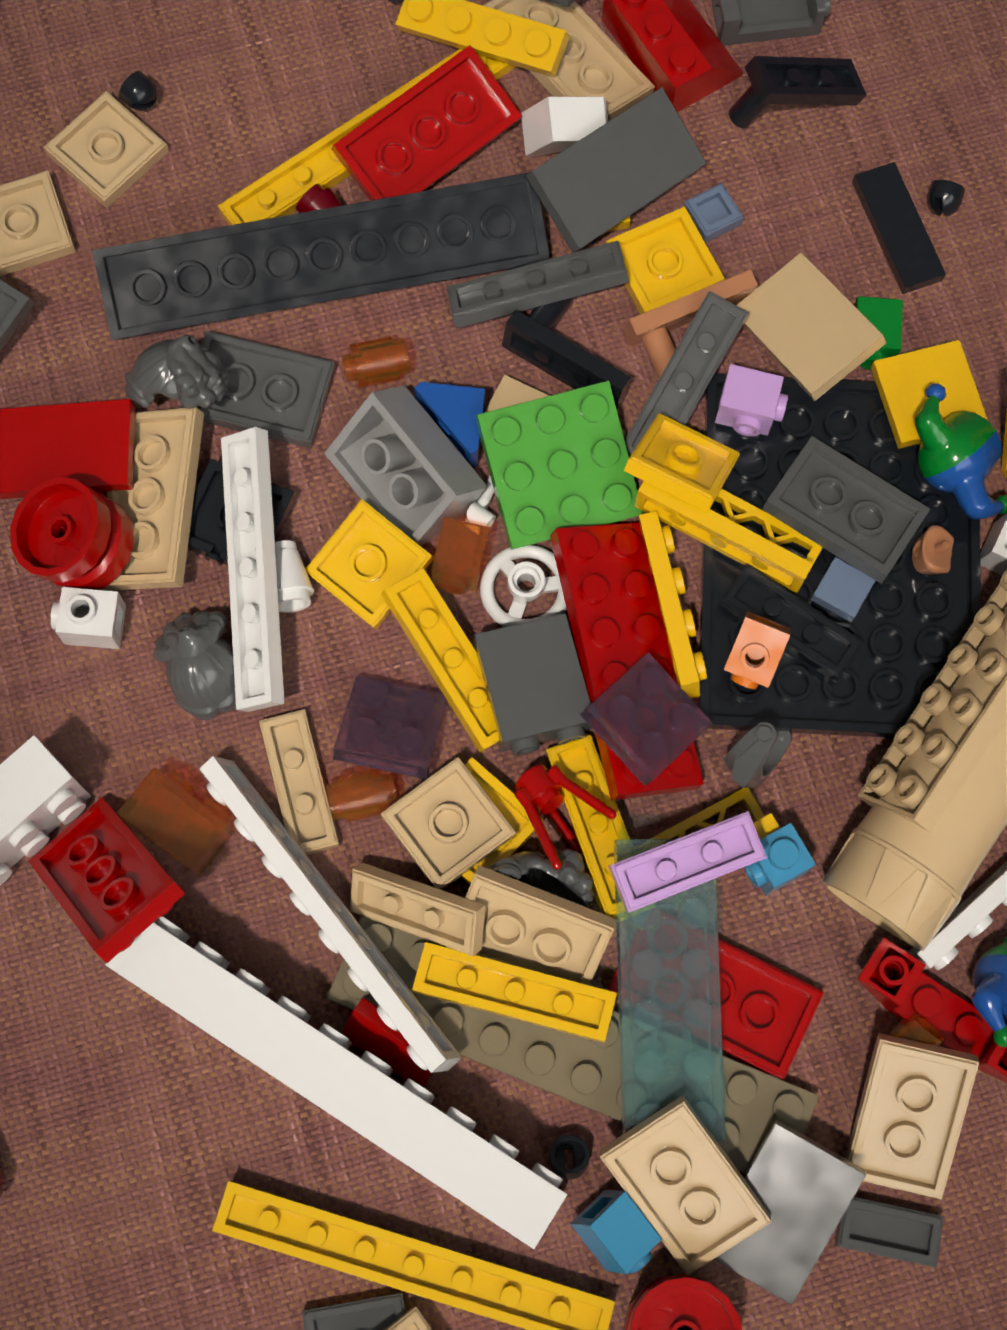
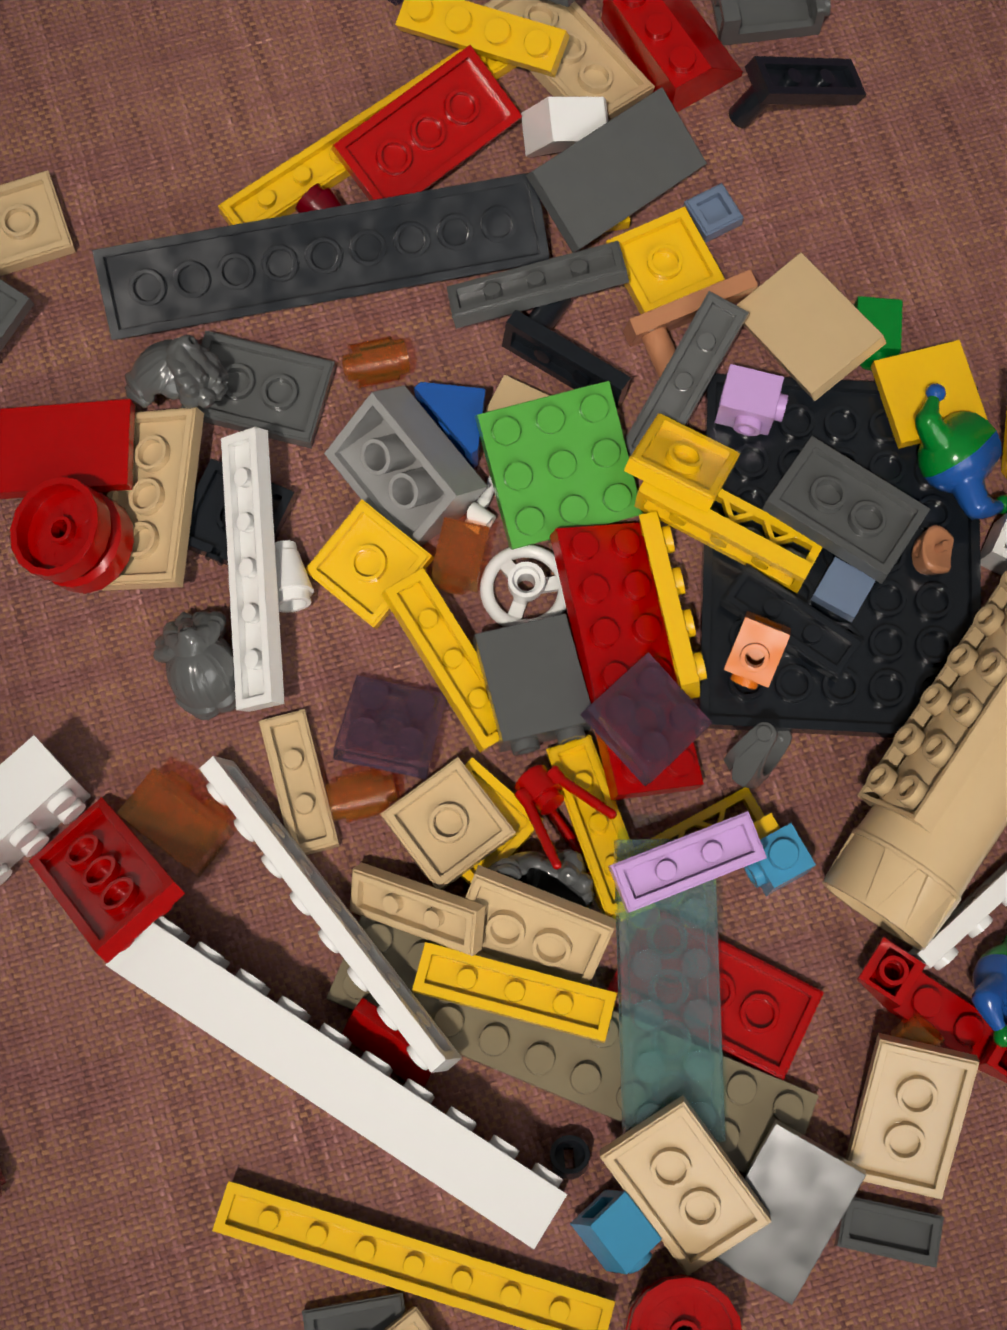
tan tile [43,91,169,208] -> none
white brick [51,587,126,649] -> none
black hinge [119,71,157,111] -> none
black tile [852,162,946,294] -> none
black hinge [927,180,965,216] -> none

